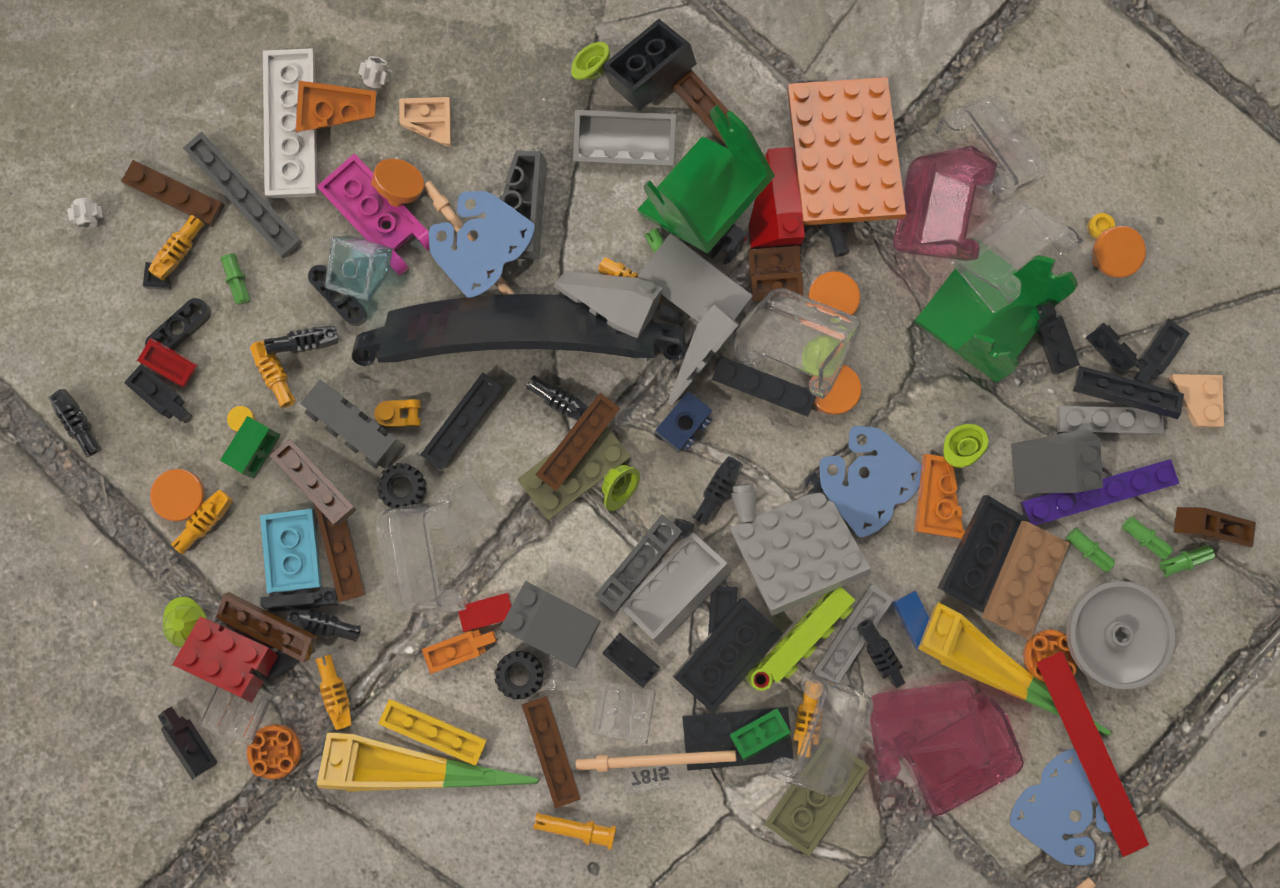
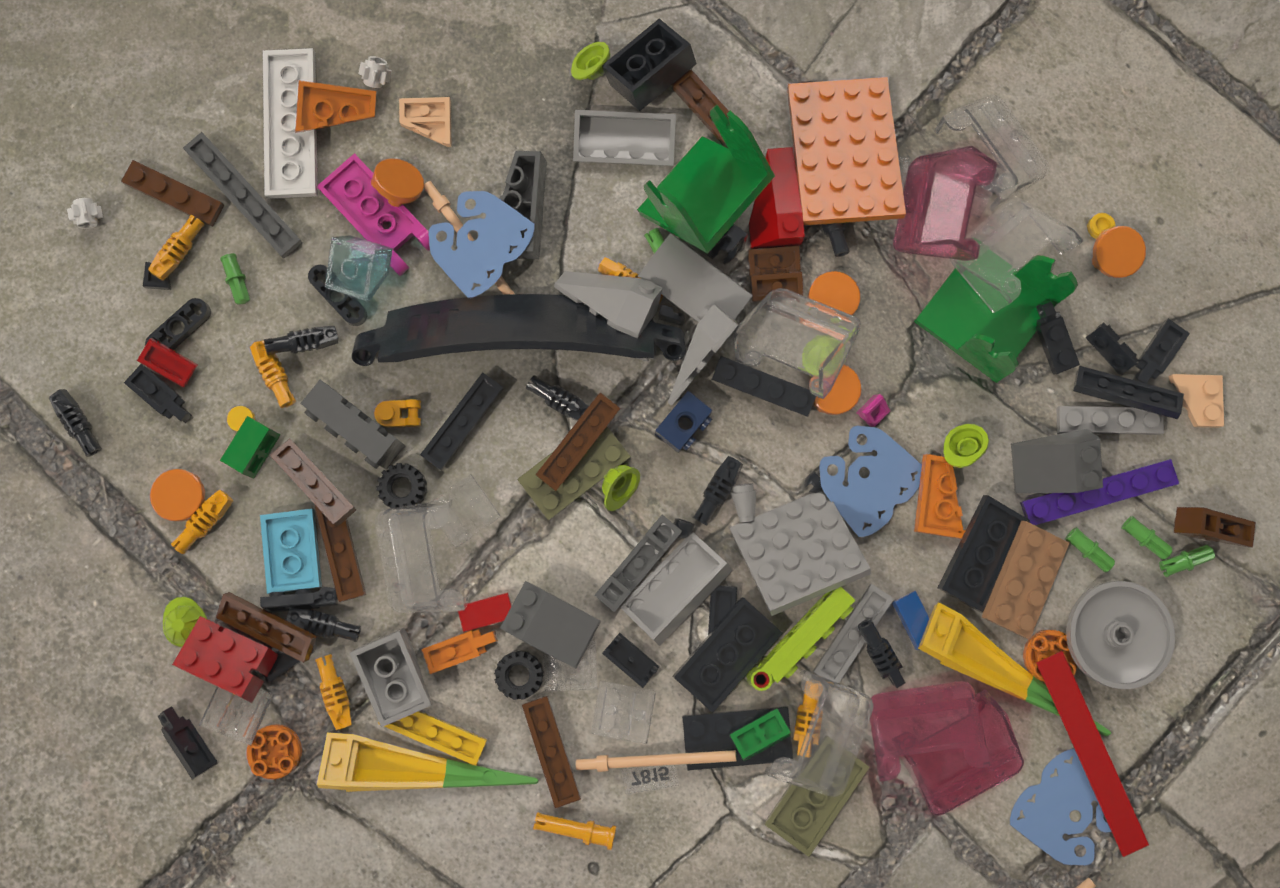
none -> light grey slope [350,628,432,727]
none -> dark pink slope [856,394,891,427]

